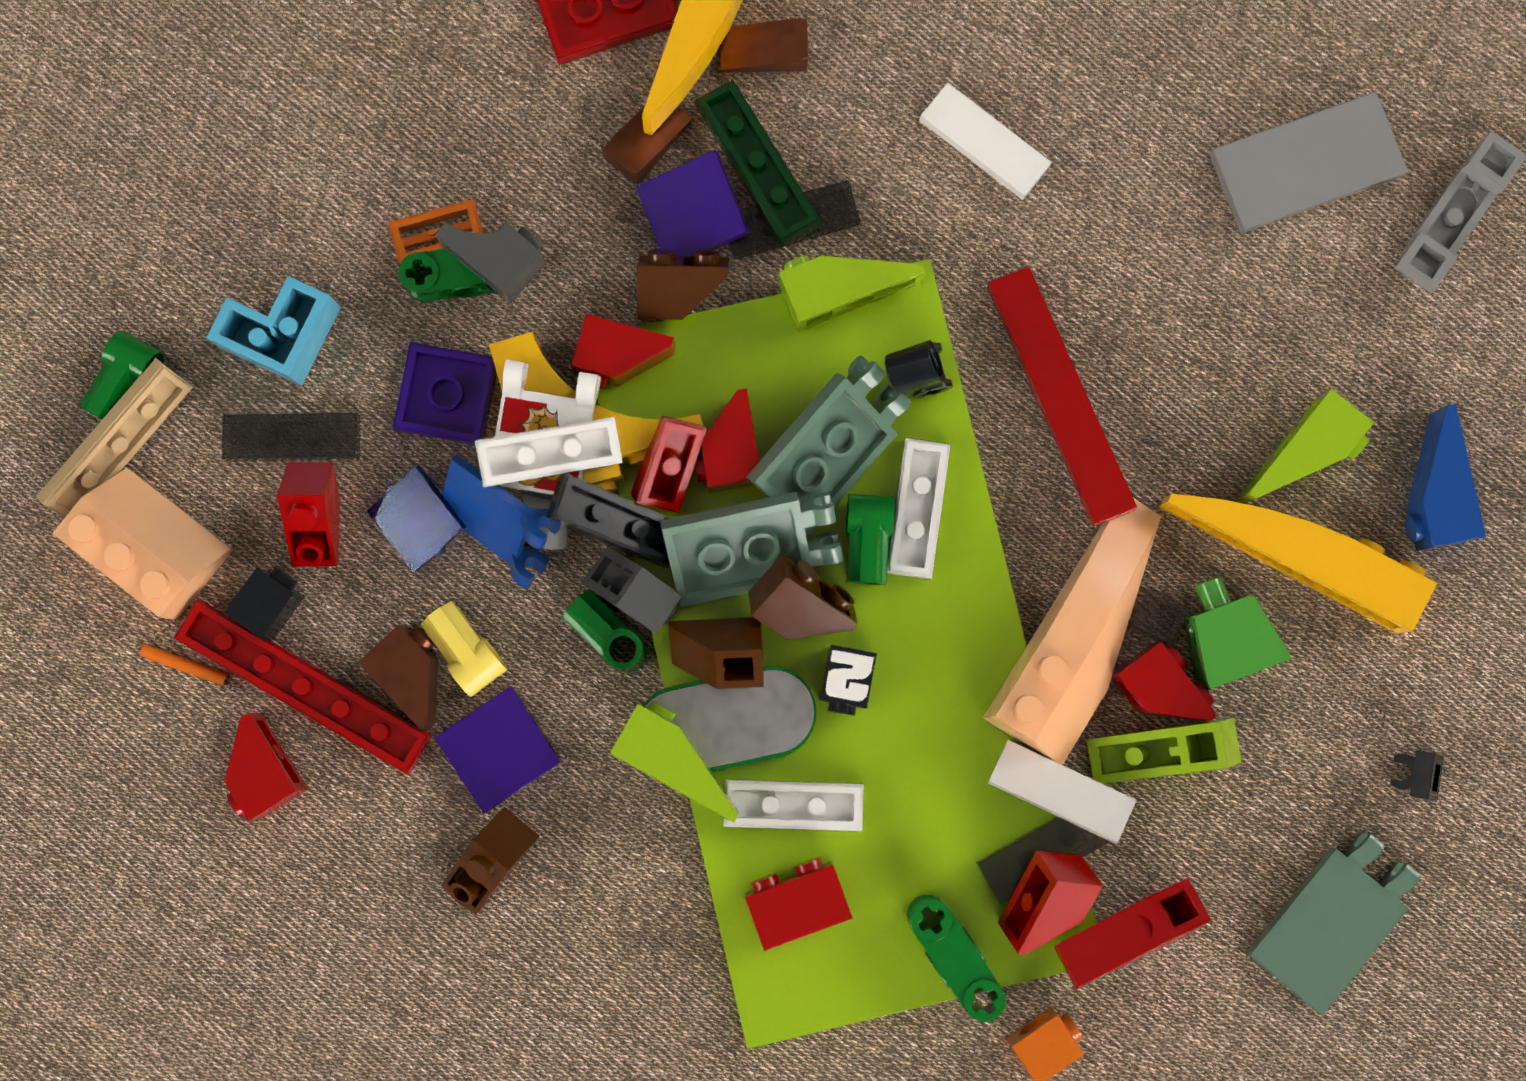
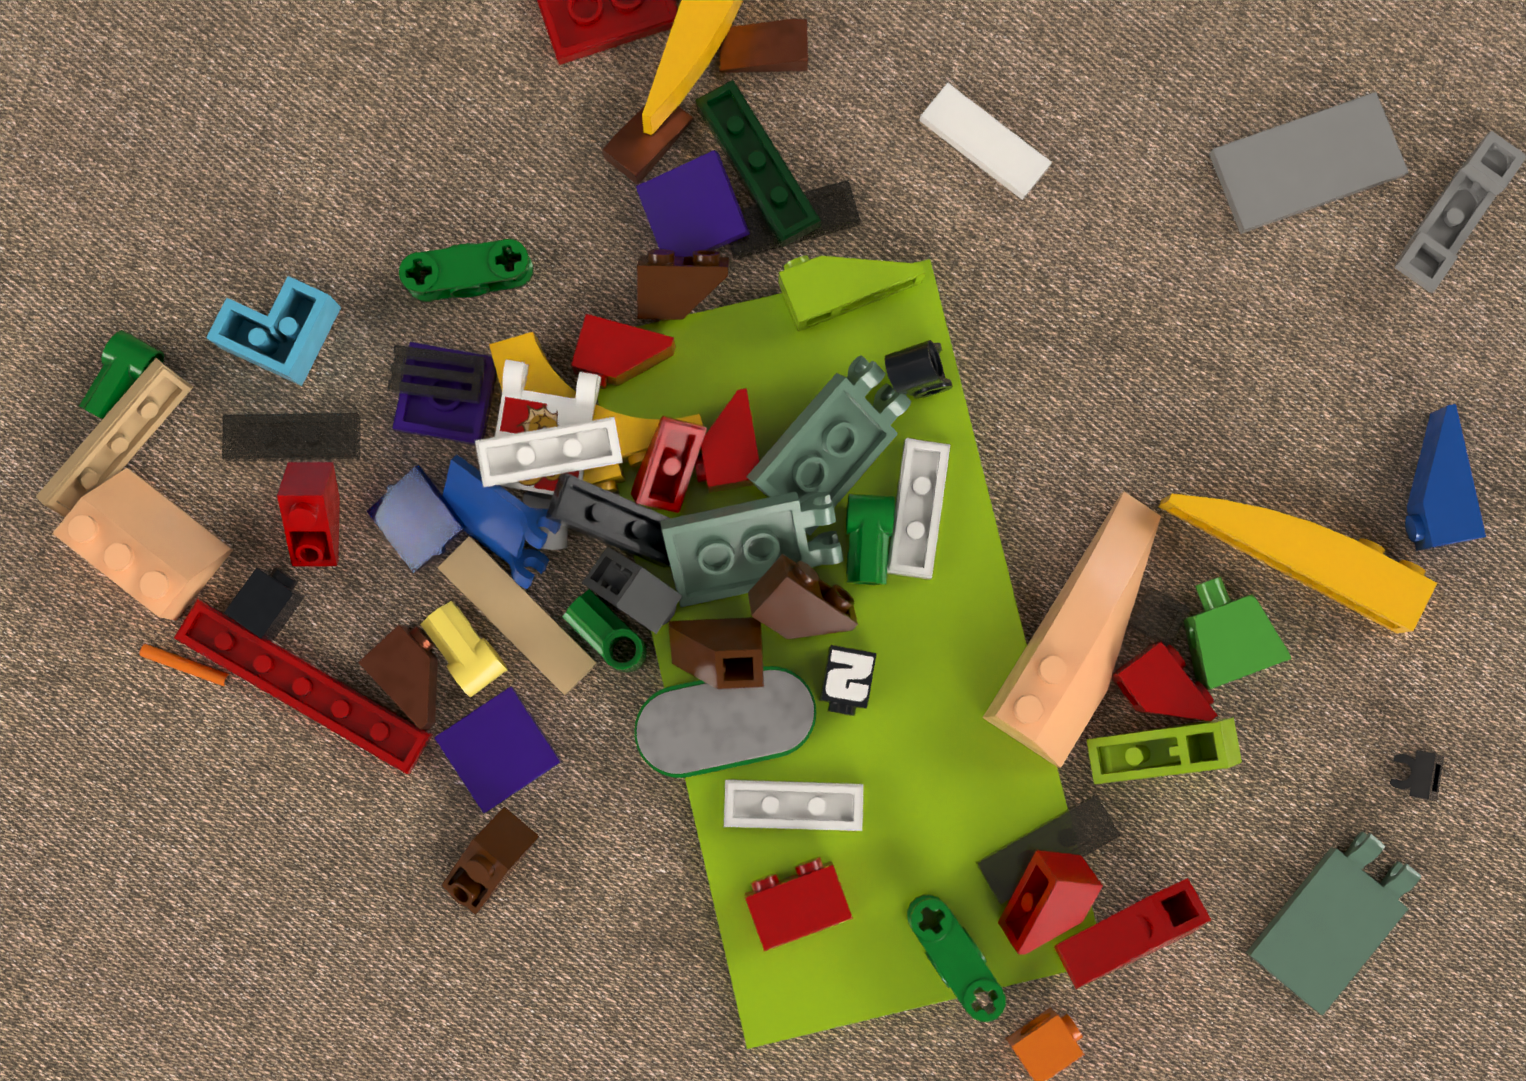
red slope [225,713,308,822] -> none
orange tile [388,199,483,265] -> none
dark grey arch [435,221,546,303] -> none
lime slope [610,700,739,823] -> none
red tile [987,266,1137,527] -> none
white tile [988,740,1137,844] -> none
lime slope [1237,389,1375,504] -> none
none -> clear smoke tile [387,345,486,404]
none -> tan tile [437,536,598,695]

